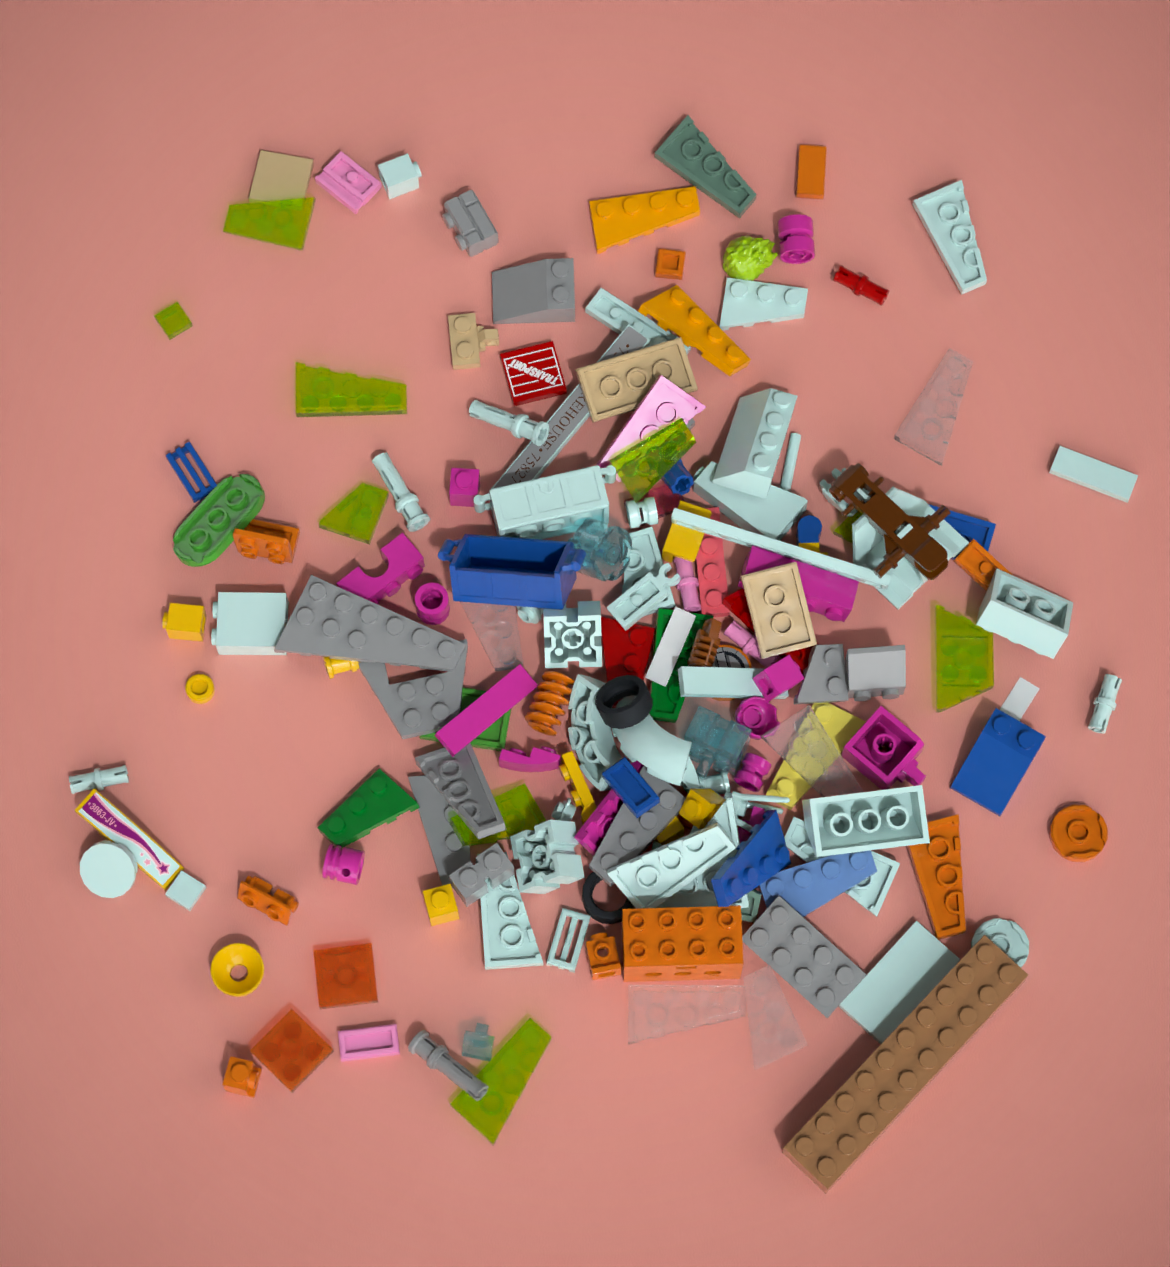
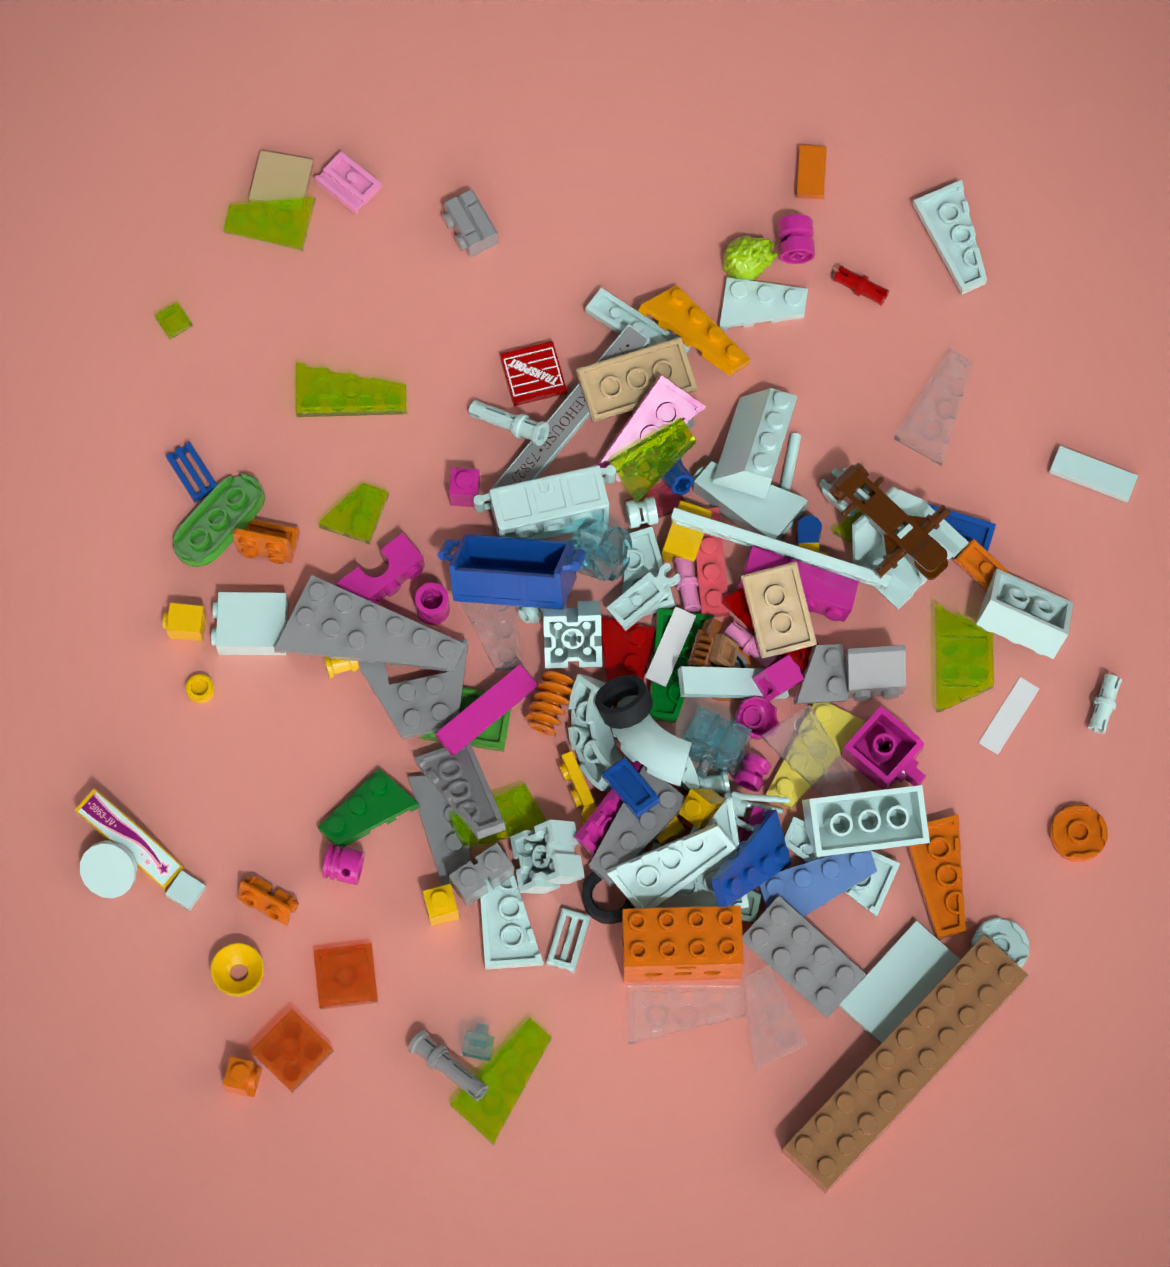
light aqua pin [69,765,129,794] -> none
bright pink tile [338,1024,400,1062] -> none
light aqua pin [372,452,430,532] -> none
light aqua brick [378,154,422,200] -> none
tan hinge [448,313,499,370] -> none
light grey slope [492,258,575,324] -> none
dark pink slope [499,746,561,772] -> none
light aqua plate [552,798,576,821] -> none
orange brick [586,933,621,980] -> none
light orange wing [589,186,700,254] -> none
sand green wing [655,115,757,219] -> none
orange tile [655,249,686,280] -> none
blue slope [950,708,1046,816] -> none
none -> medium nougat tile [709,634,739,668]

